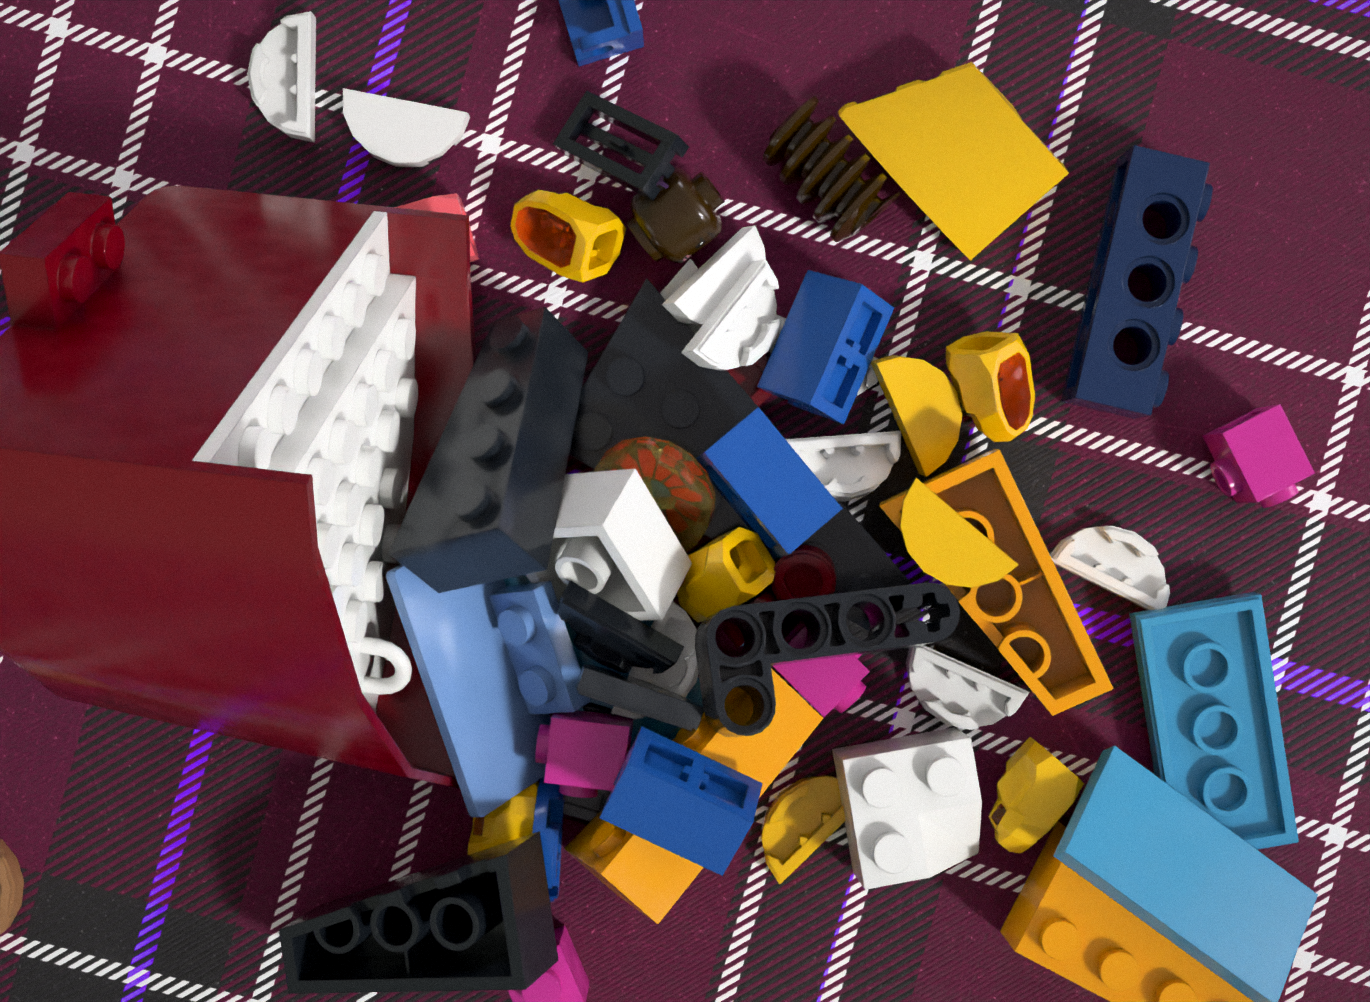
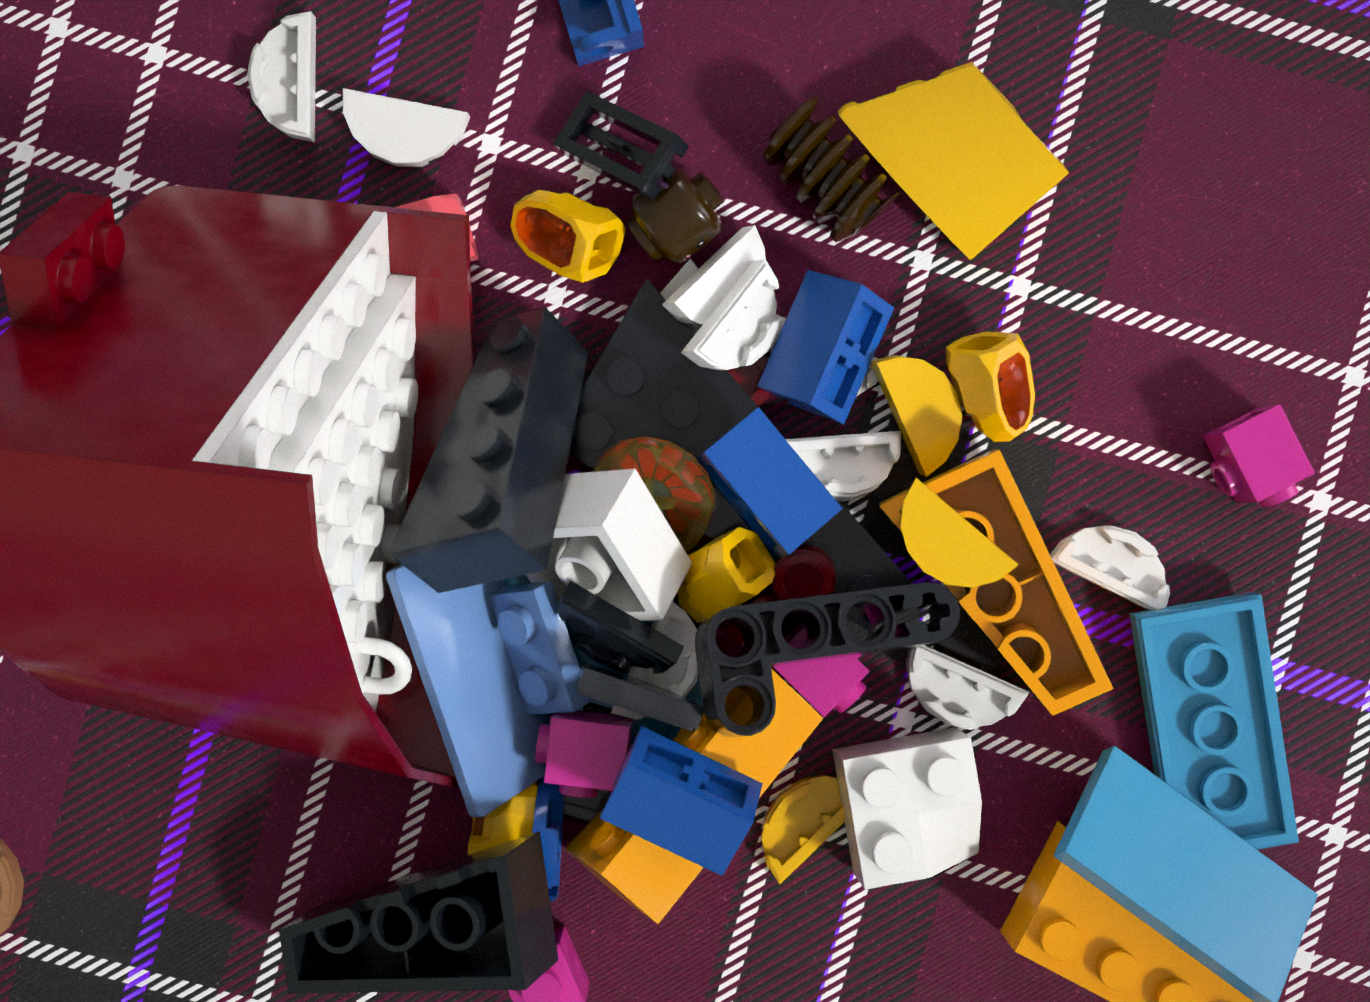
yellow rock [988,737,1084,853] -> none
dark blue brick [1061,145,1213,419] -> none

